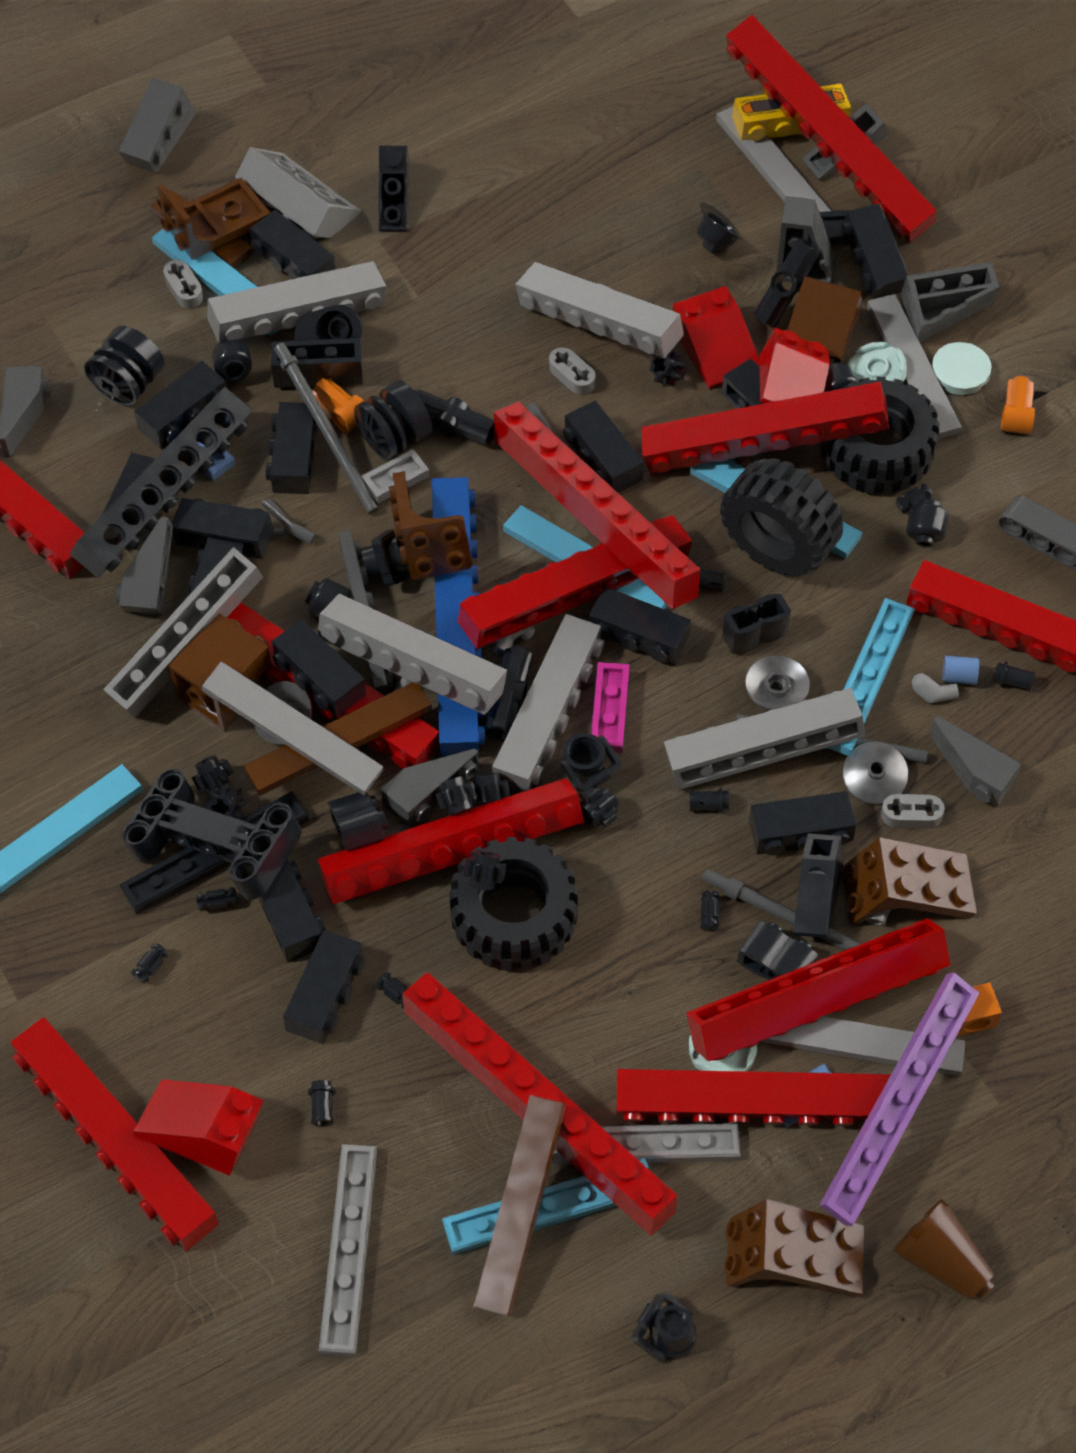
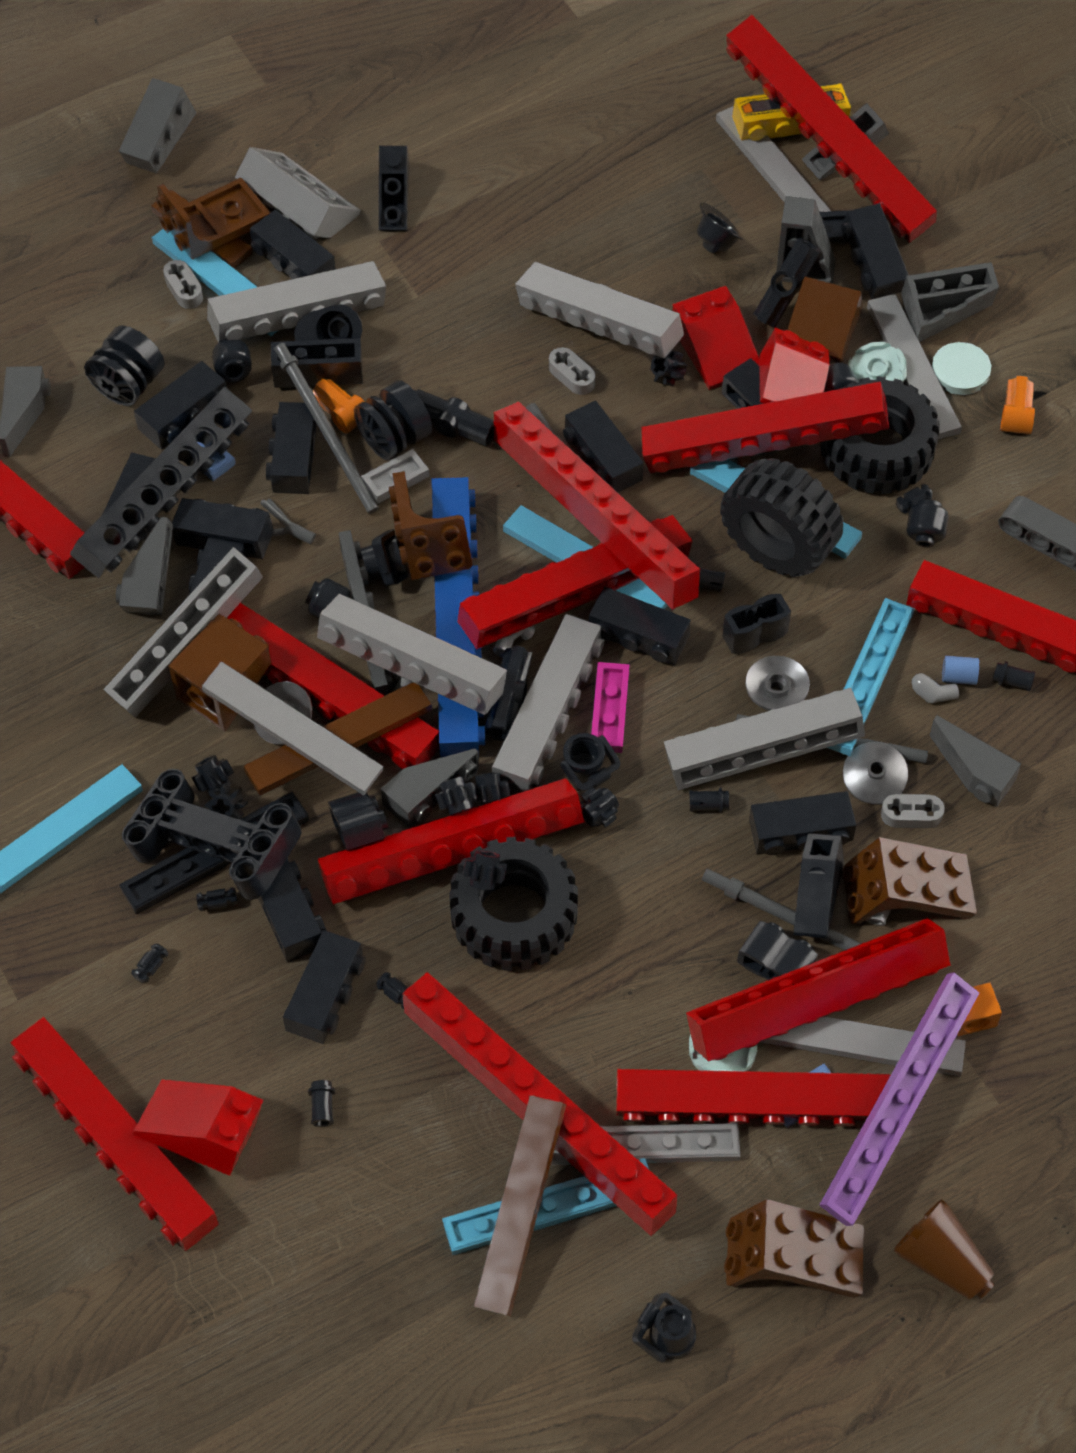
black brick [272,619,366,718] -> none
light grey tile [319,1144,377,1357] -> none
black piece [701,890,720,932] -> none

